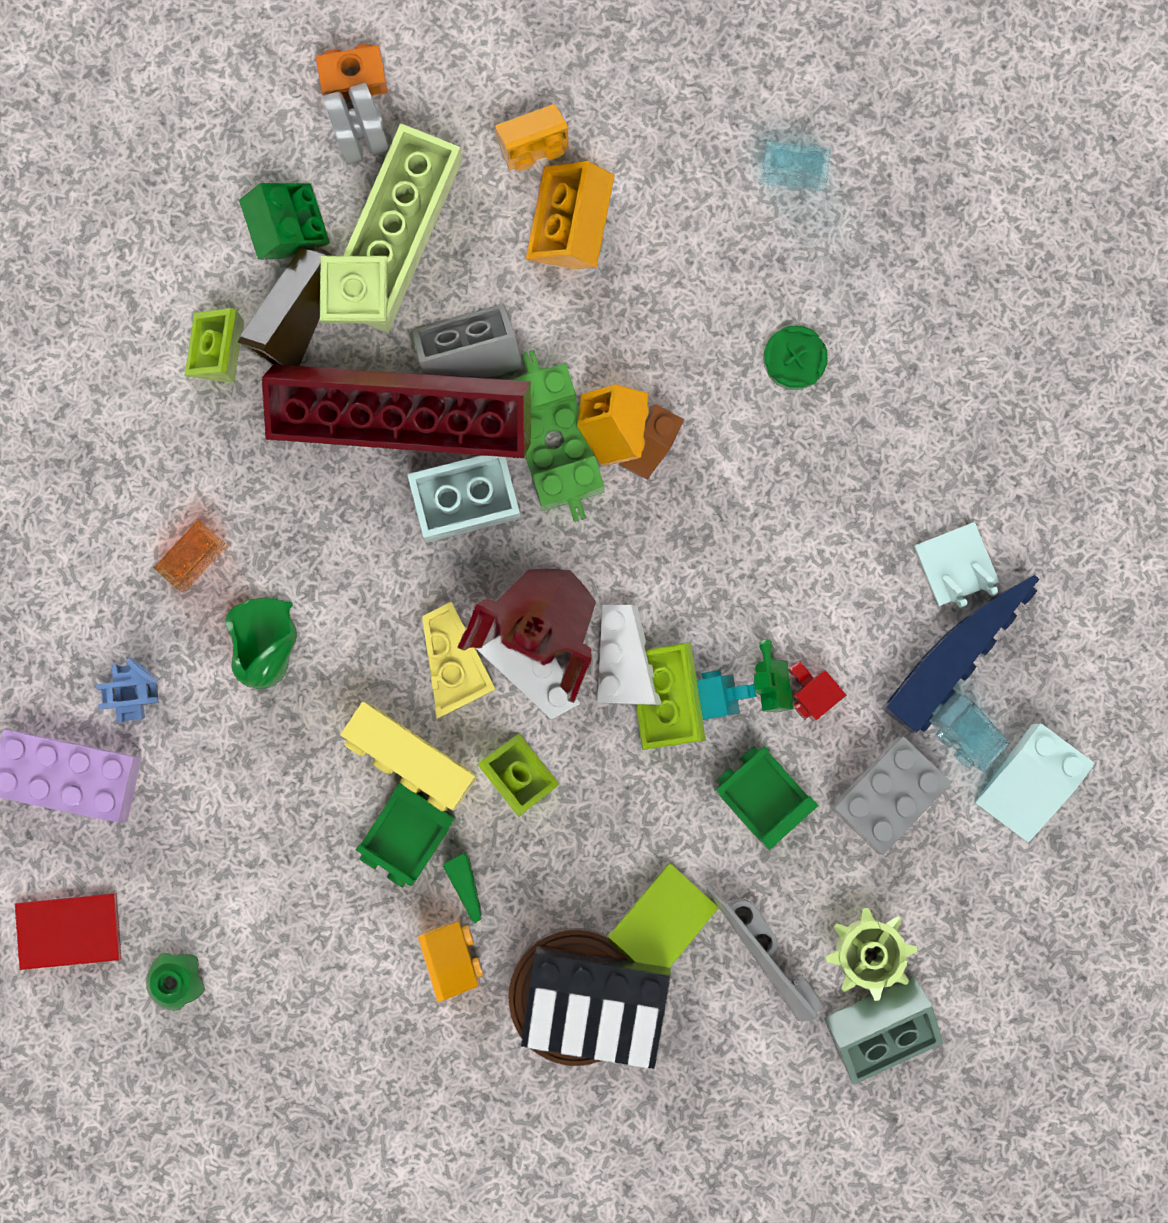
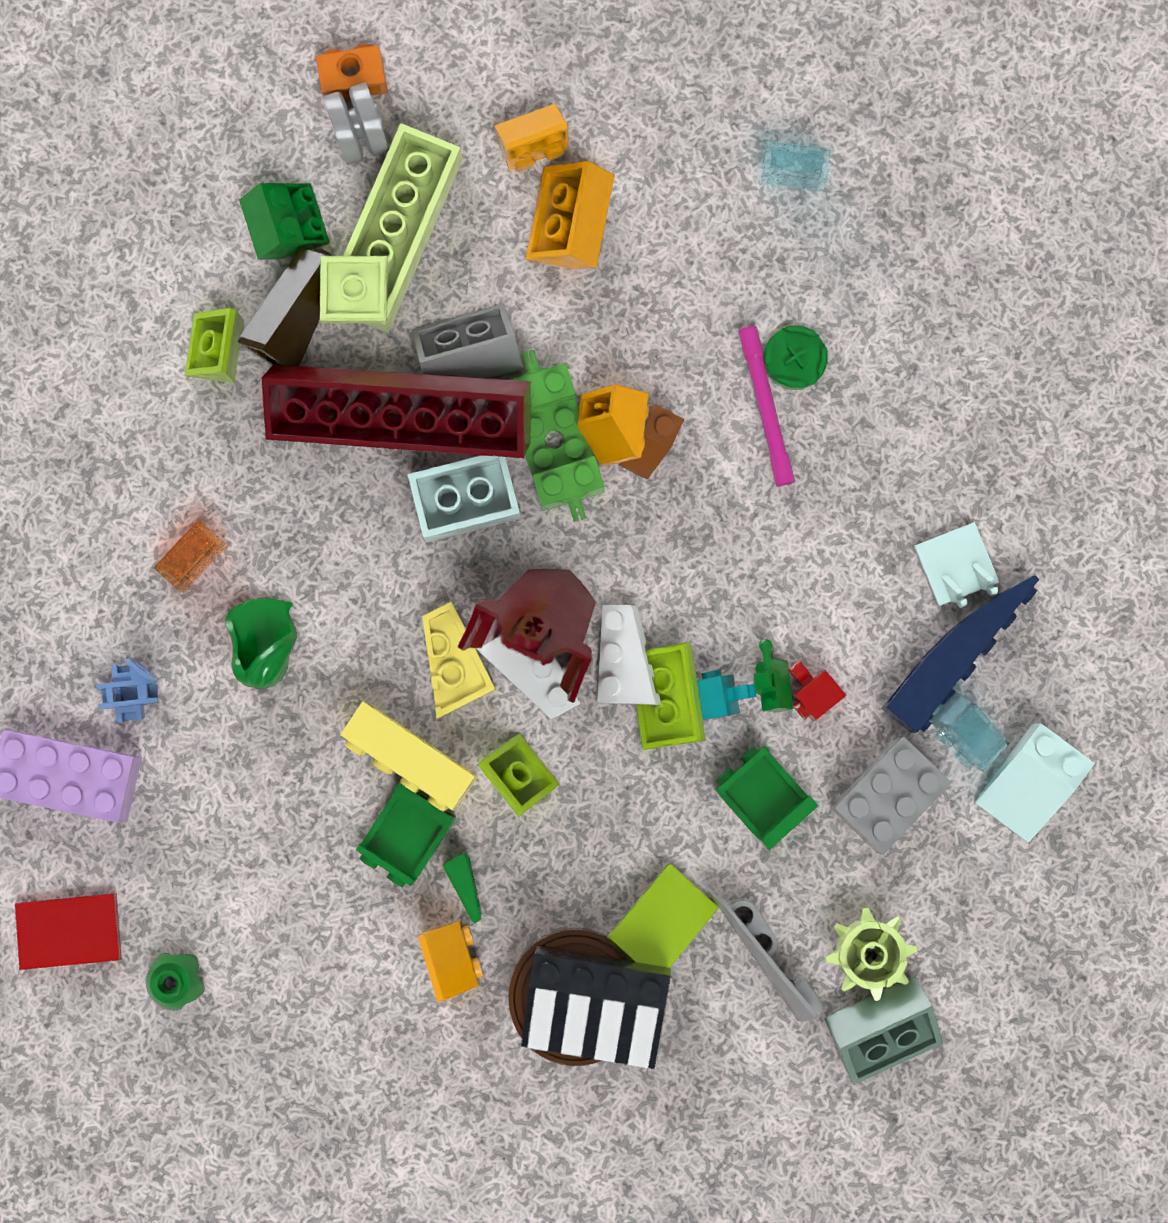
none -> dark pink piece [738,326,795,487]

